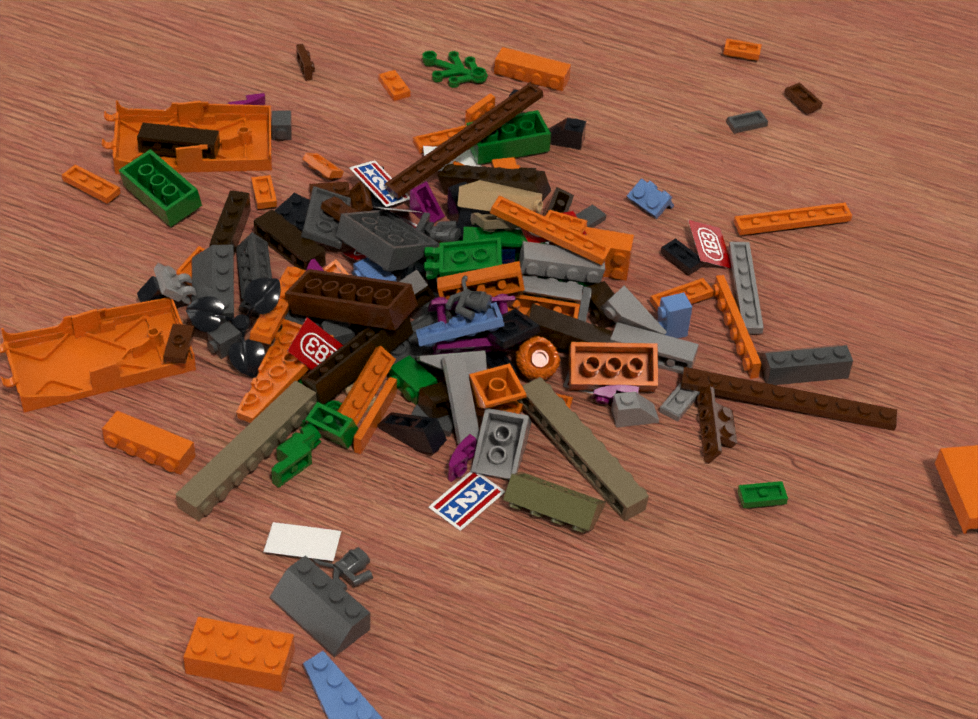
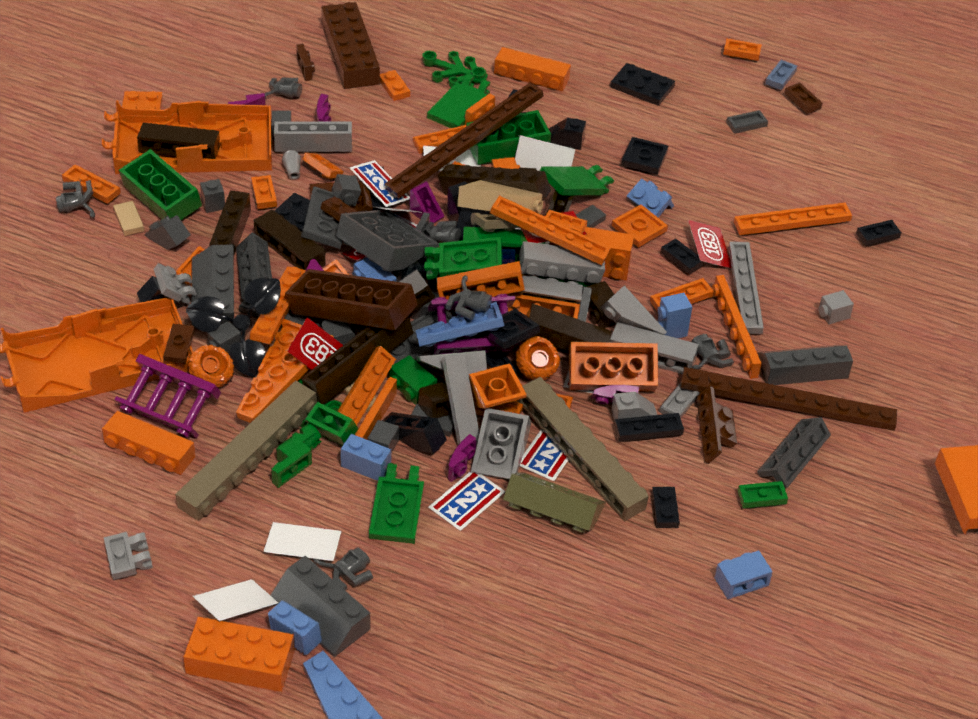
none -> dark grey piece [56,180,95,218]
none -> light grey plate [104,532,153,580]
none -> tan tile [113,201,144,236]
none -> magenta fence [115,354,221,439]
none -> orange plate [122,91,163,110]
none -> dark grey slope [144,215,191,250]
none -> orange hair [188,345,234,387]
none -> white sticker [193,579,278,621]
none -> dark grey brick [200,179,225,213]
none -> dark grey piece [265,78,302,99]
none -> medium blue brick [268,601,322,655]
none -> light grey brick [274,121,352,152]
none -> light grey cone [282,150,301,180]
none -> magenta slope [317,93,331,122]
none -> reddish brown brick [321,2,380,89]
none -> dark grey brick [332,174,361,206]
none -> medium blue brick [341,434,392,481]
none -> dark grey brick [368,420,399,454]
none -> green tile [369,463,424,544]
none -> green tile [427,73,490,128]
none -> white sticker [515,135,575,171]
none -> sticker [520,429,569,481]
none -> green tile [540,165,614,195]
none -> black plate [610,63,675,106]
none -> orange plate [611,204,668,248]
none -> black plate [614,413,684,442]
none -> black plate [621,137,669,175]
none -> black plate [651,487,680,528]
none -> dark grey piece [692,334,734,369]
none -> medium blue brick [715,550,773,599]
none -> dark grey fence [757,417,831,488]
none -> sand blue plate [765,60,797,90]
none -> light grey brick [818,290,854,324]
none -> black plate [856,220,902,246]

